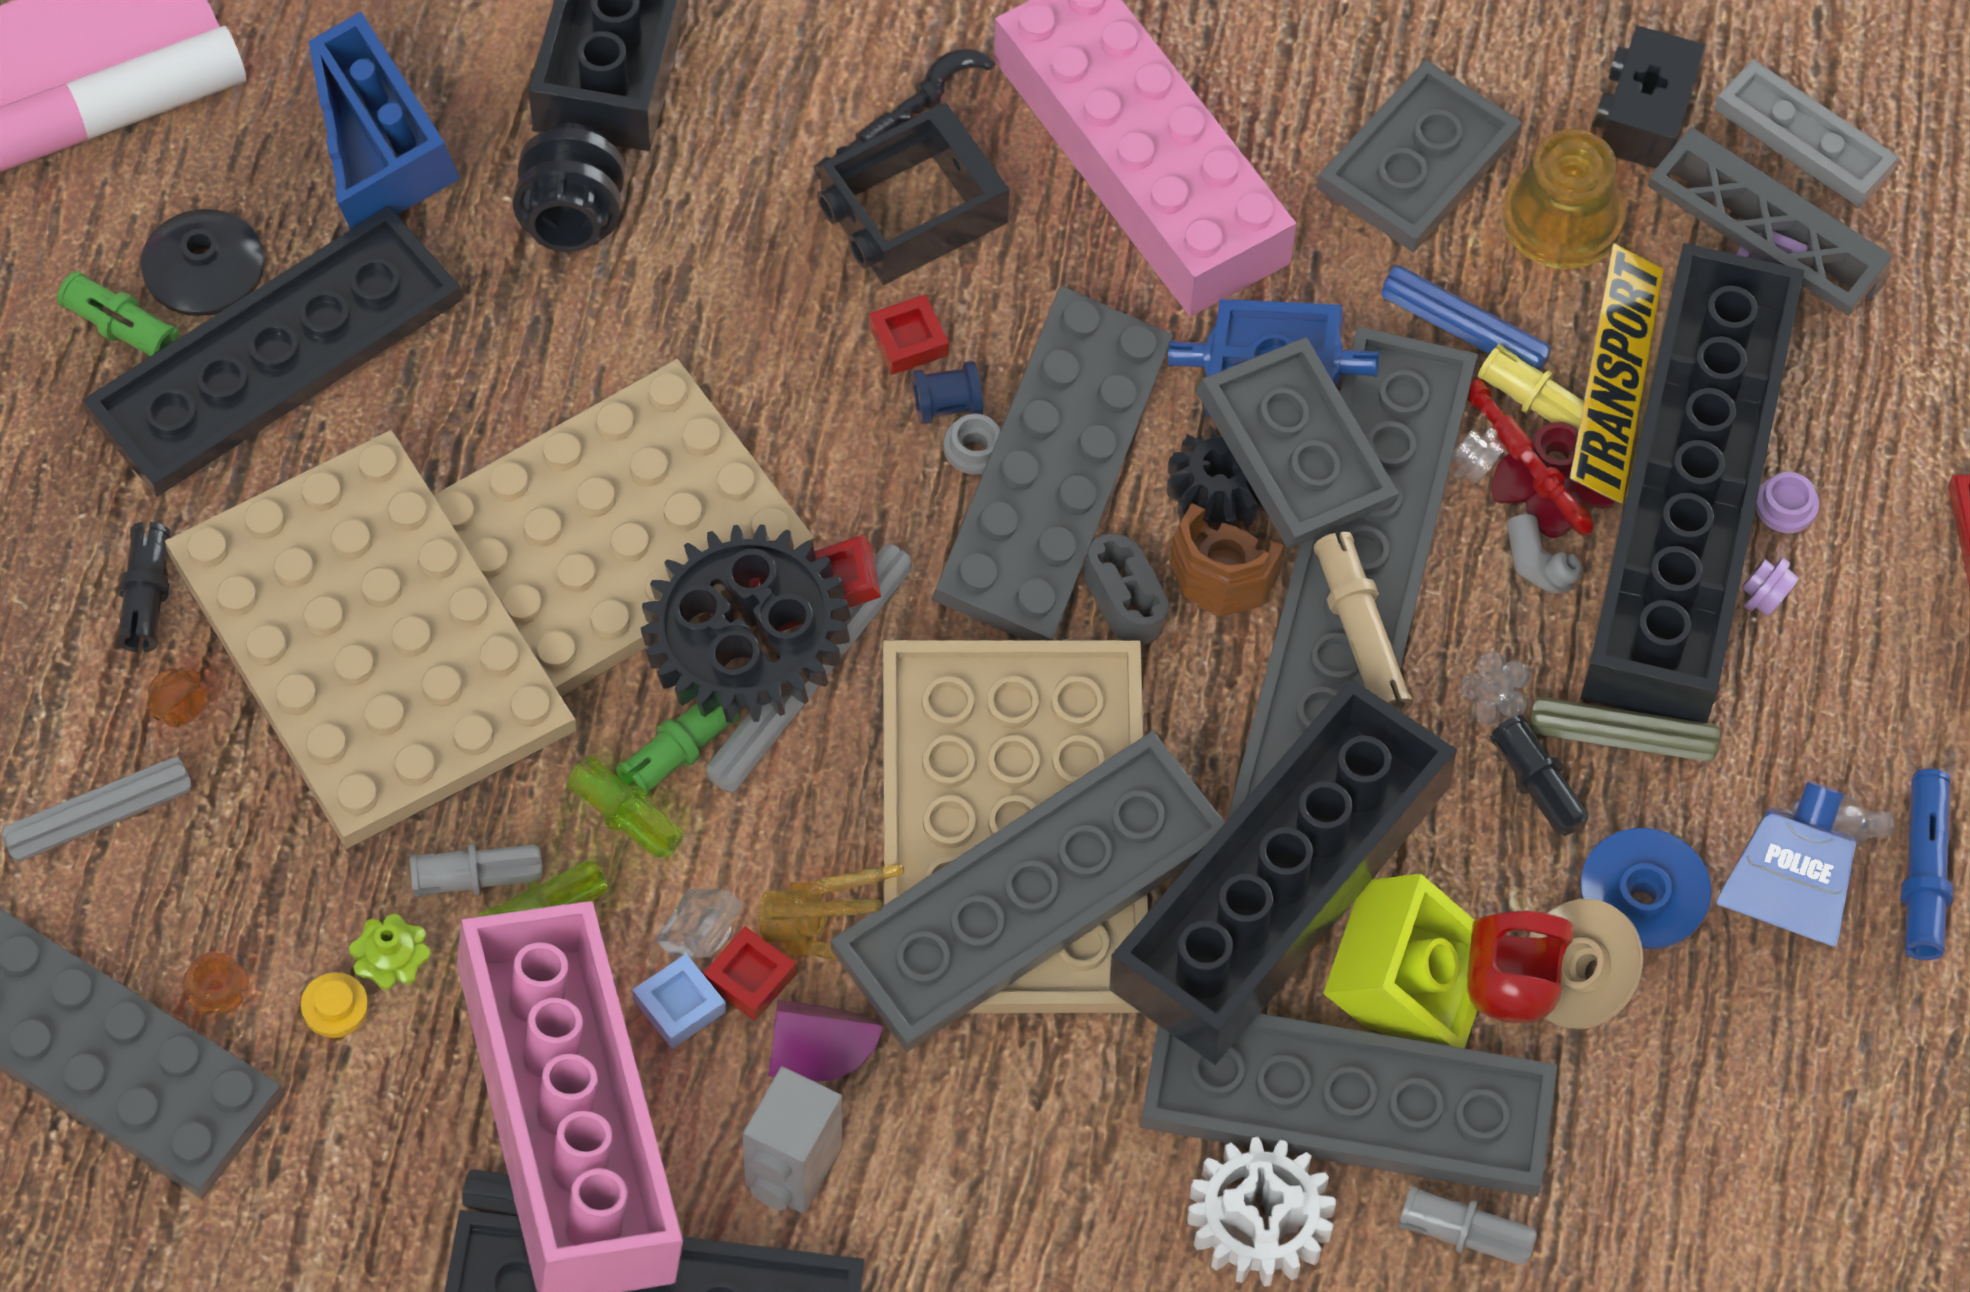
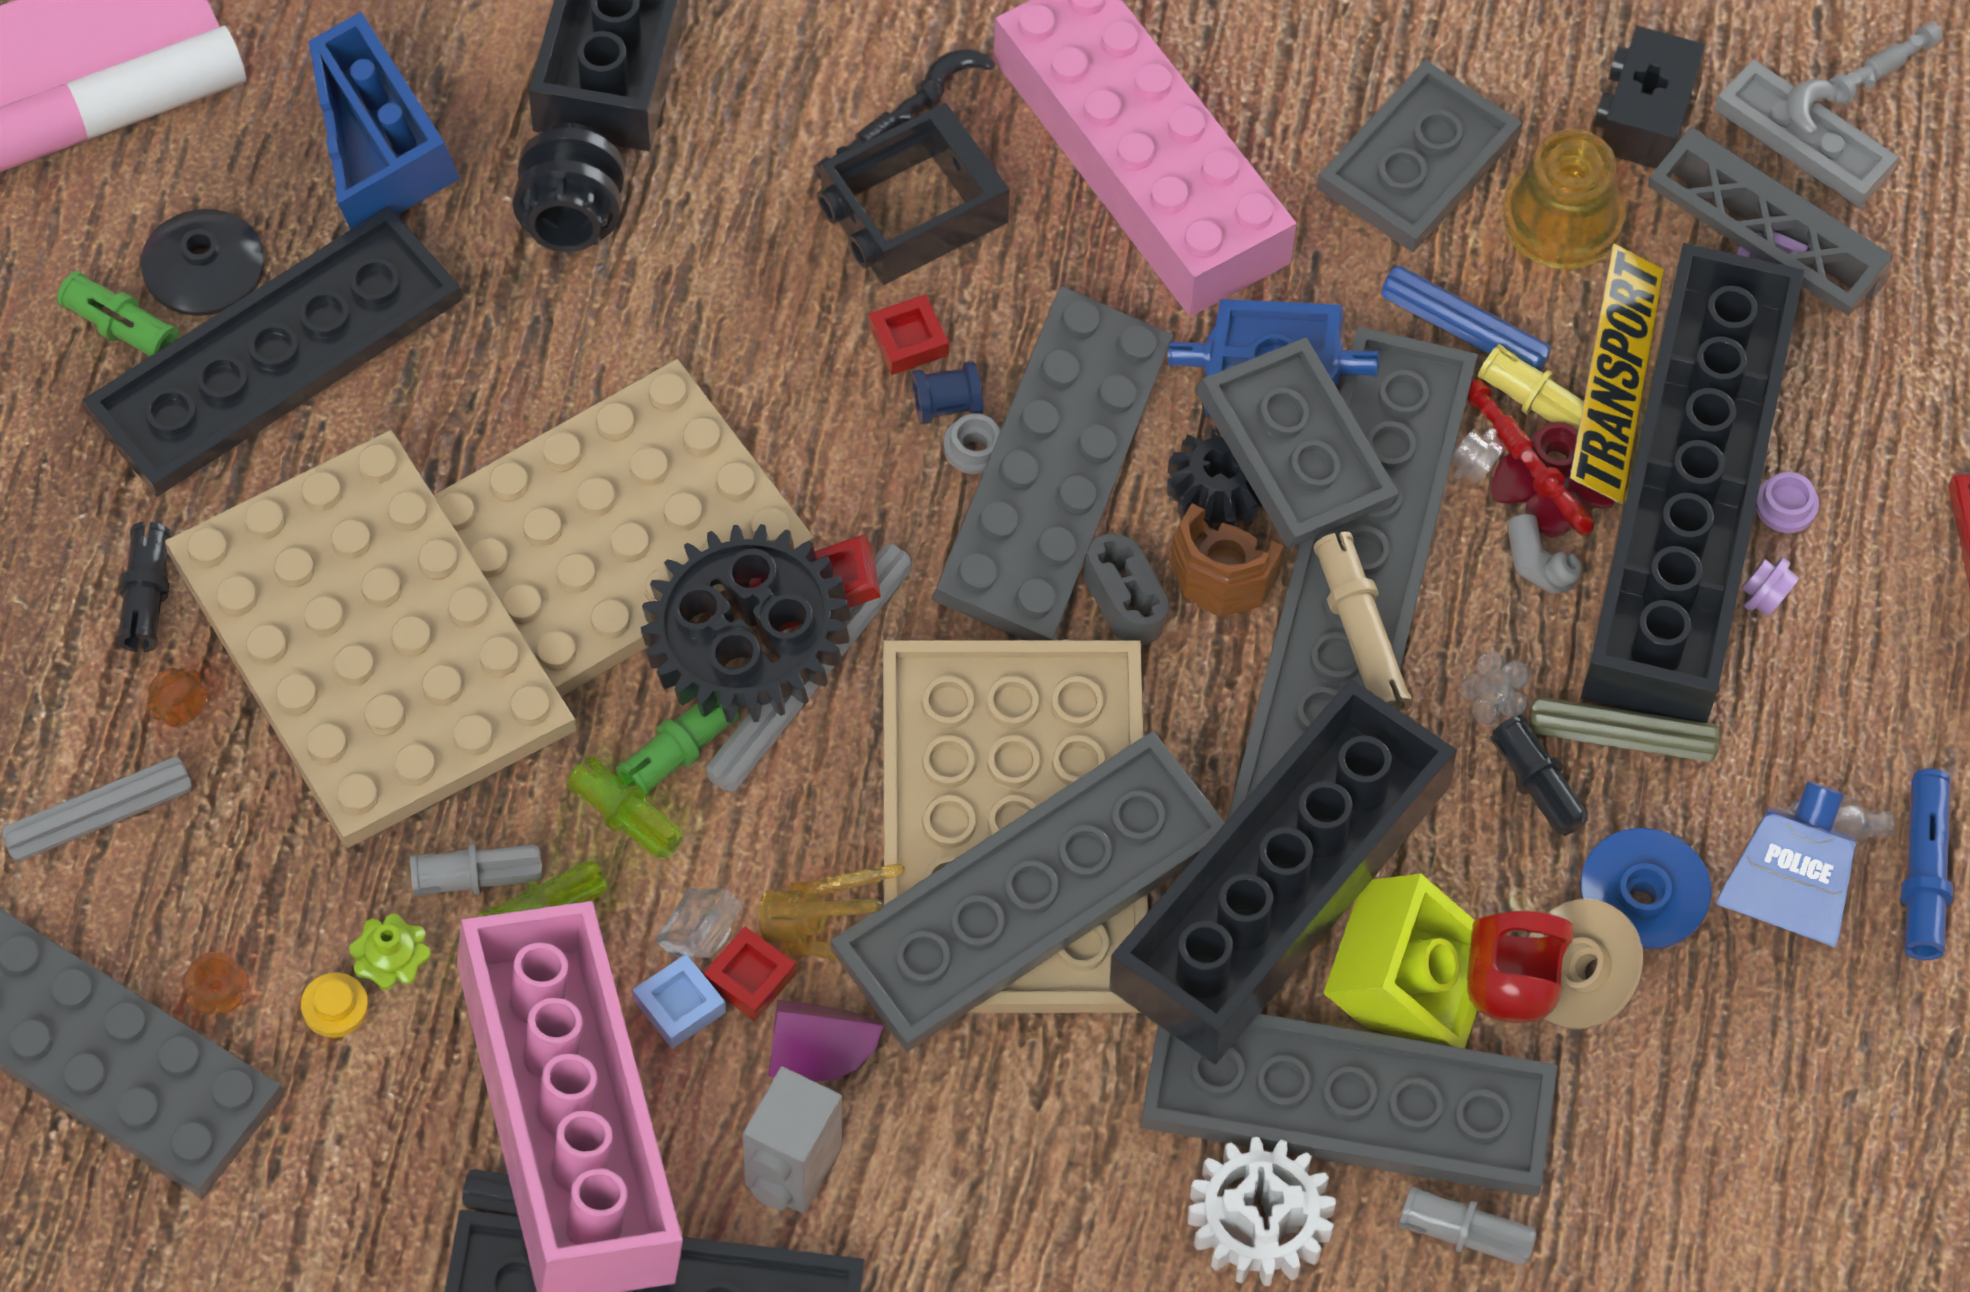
none -> light grey piece [1787,22,1943,135]

